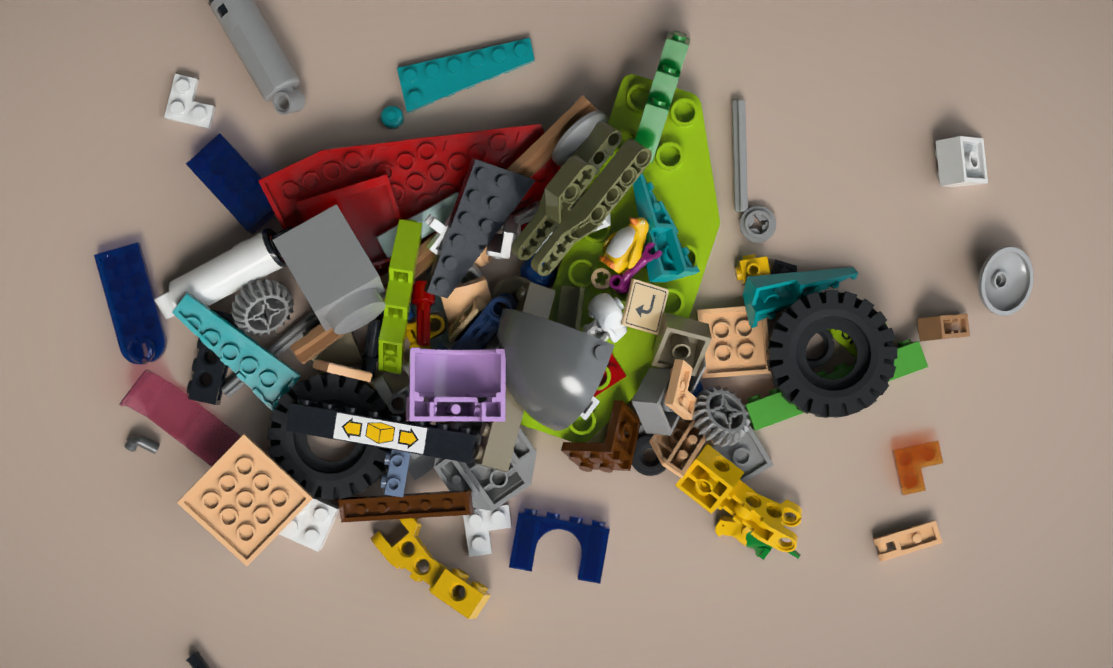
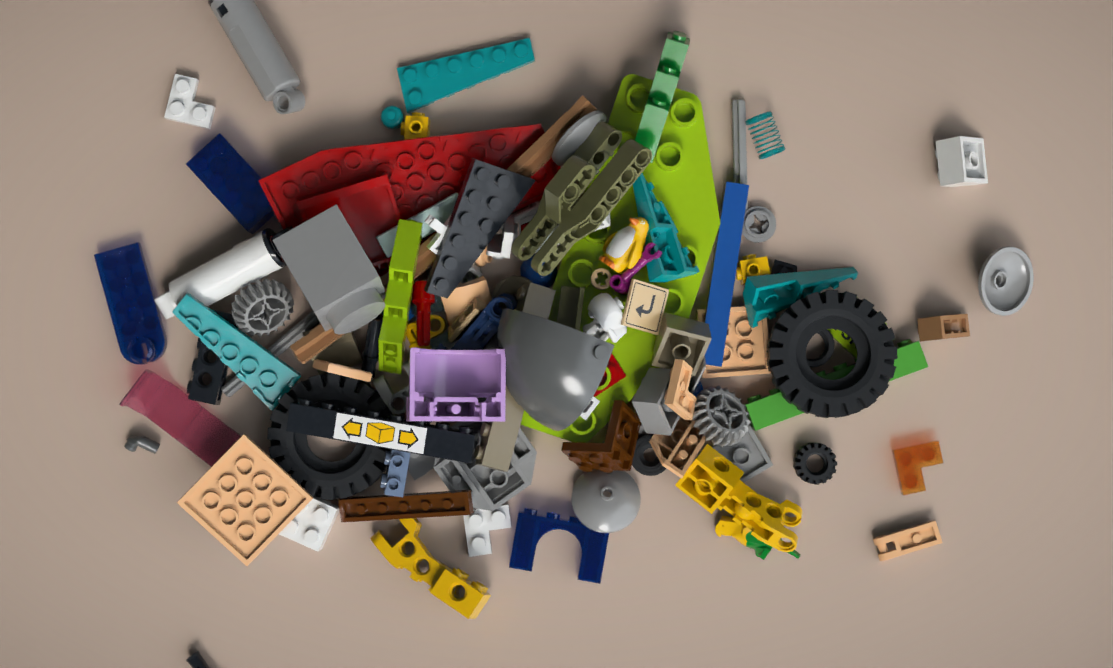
none -> yellow brick [401,112,430,140]
none -> light grey dish [571,470,641,533]
none -> blue tile [704,182,749,367]
none -> teal piece [745,111,786,159]
none -> black tyre [793,443,837,485]

